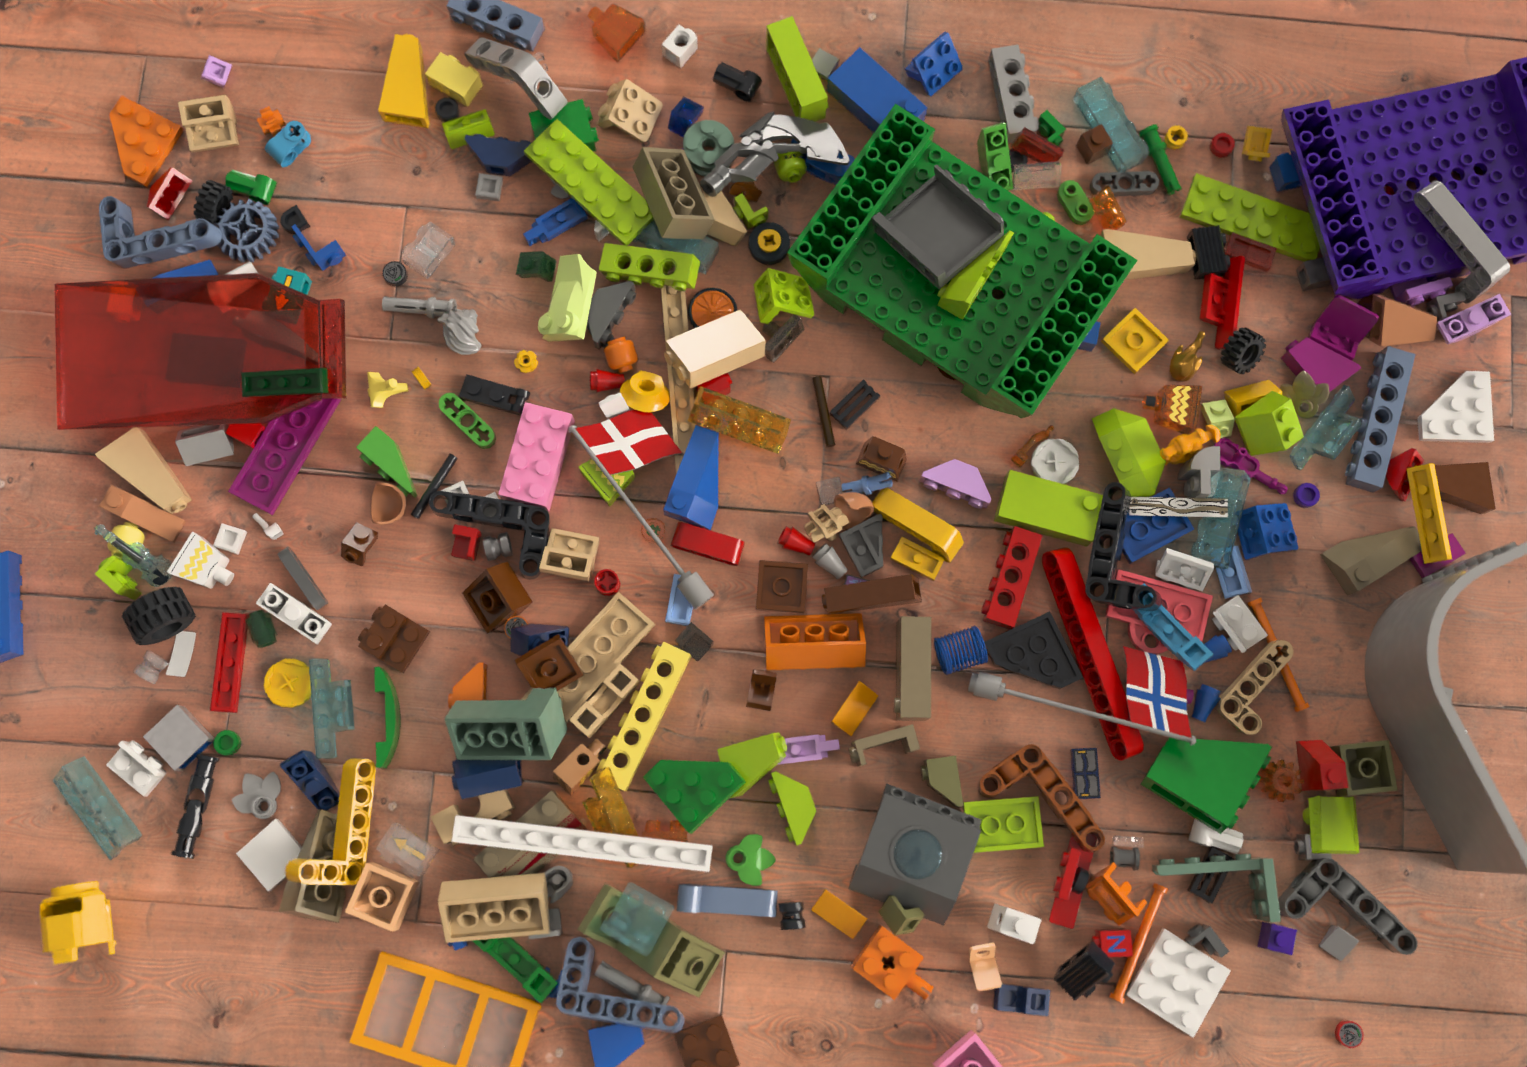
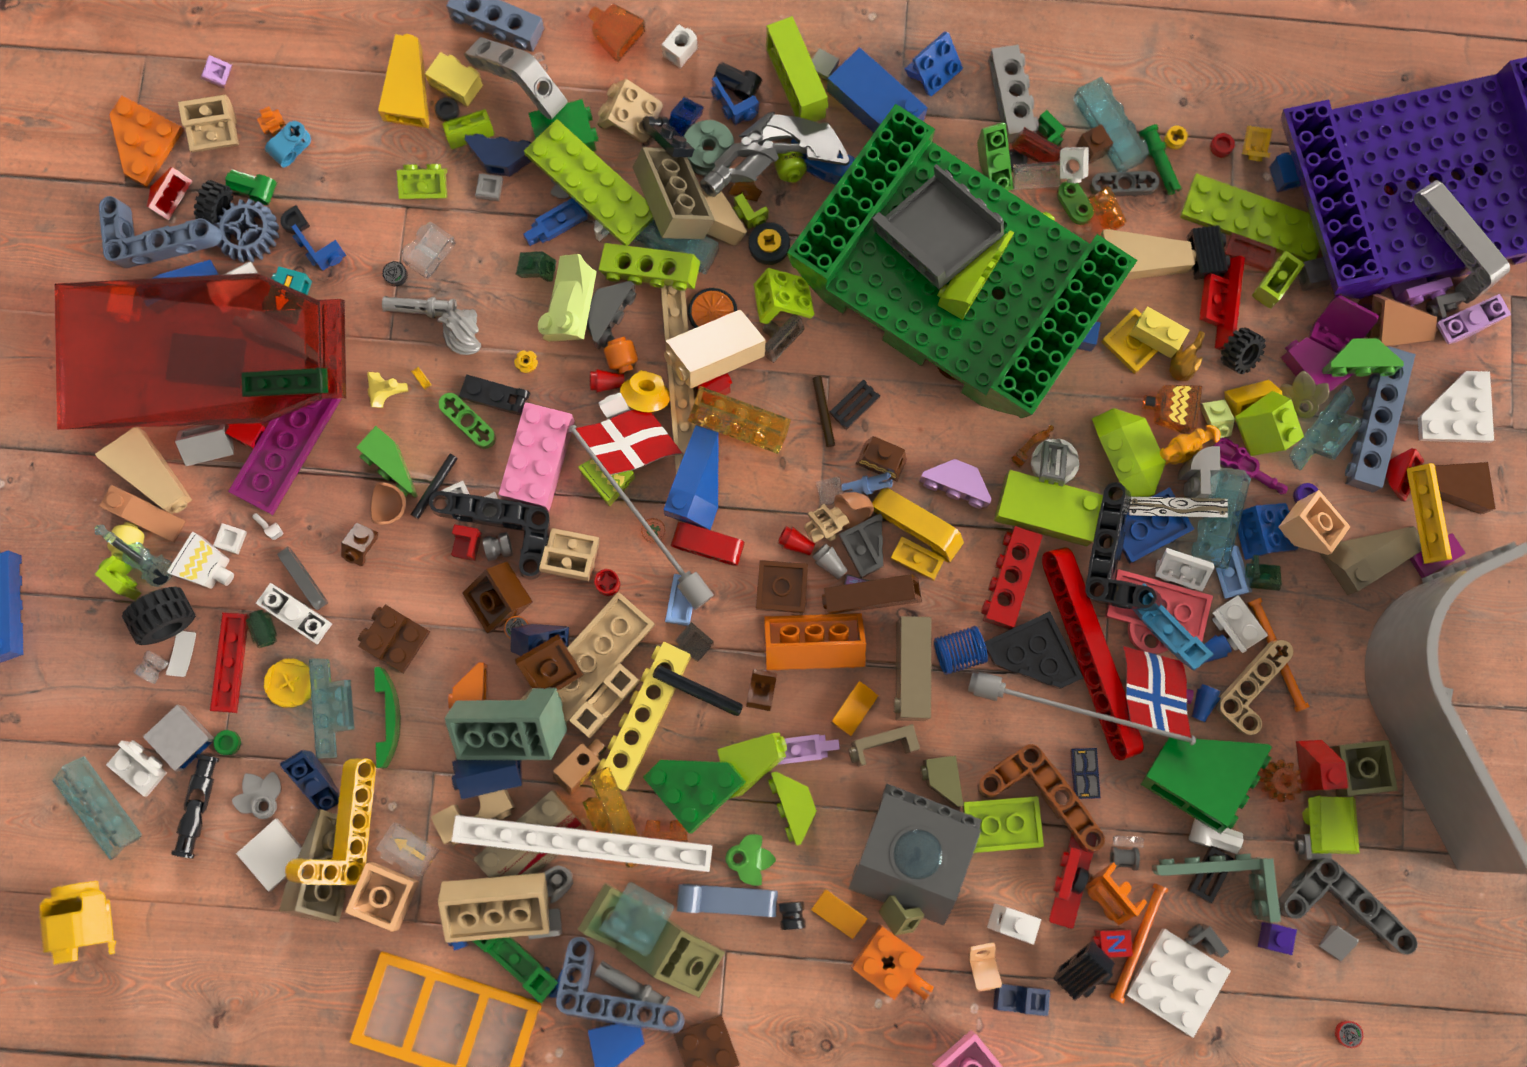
none -> lime bracket [396,164,448,199]
none -> black plate [642,116,694,157]
none -> black axle [653,666,743,716]
none -> blue bracket [710,77,759,125]
none -> flat silver tile [1039,440,1068,486]
none -> white brick [1060,147,1089,183]
none -> light yellow brick [1129,306,1190,358]
none -> clear green bracket [1245,555,1282,591]
none -> lime brick [1251,251,1305,309]
none -> light nougat slope [1279,490,1350,555]
none -> bright green slope [1322,338,1404,377]

